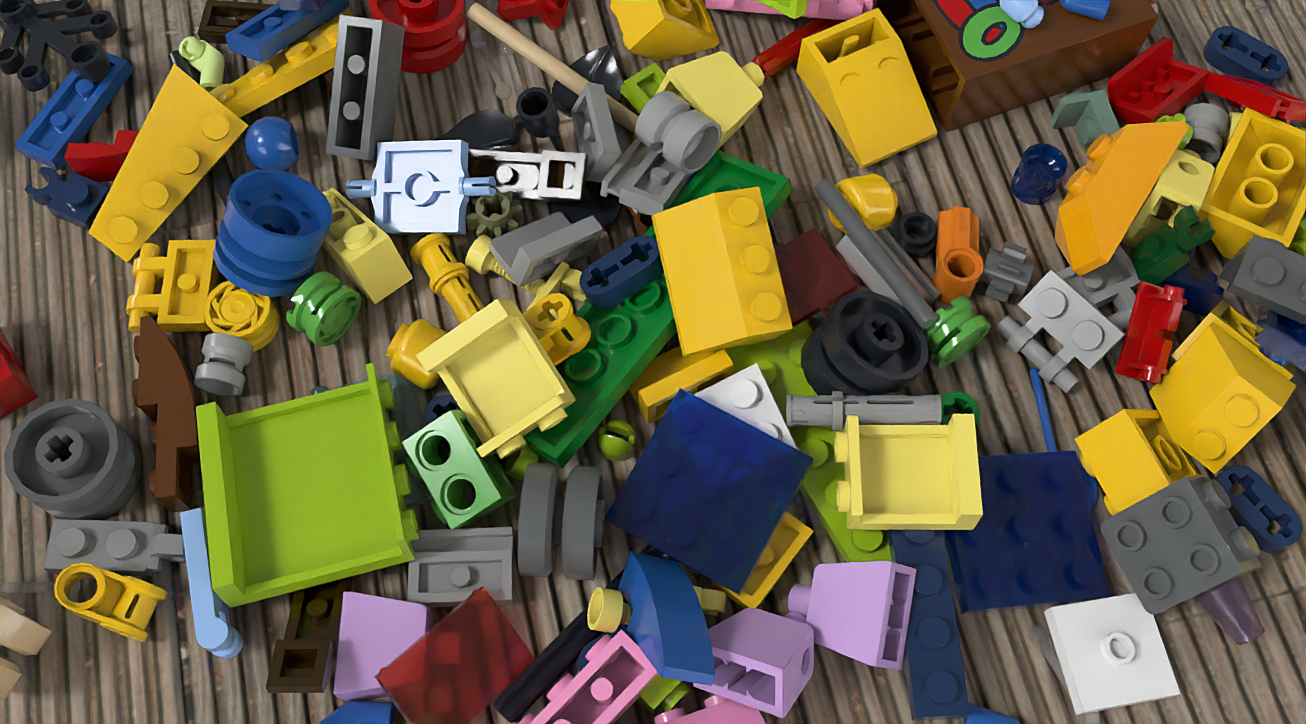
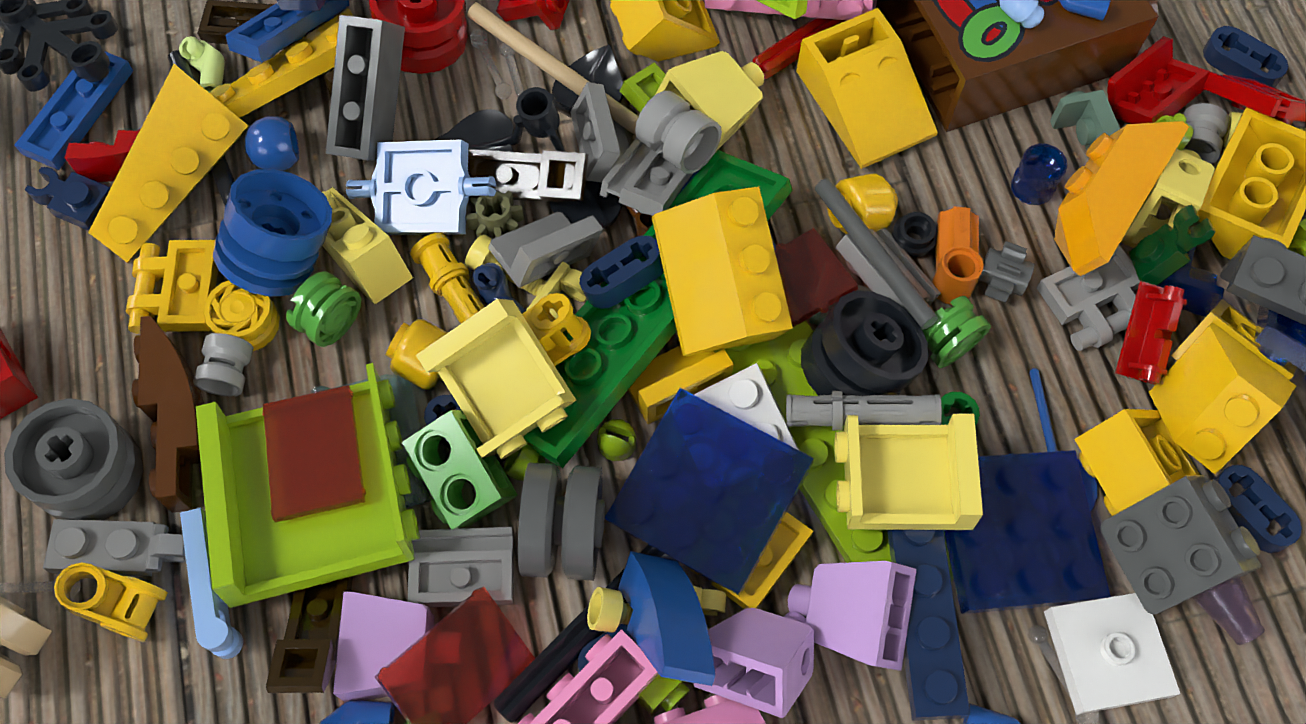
light grey plate [995,269,1126,393] -> none
none -> clear red piece [262,385,366,523]
none -> dark blue arm [473,263,526,314]

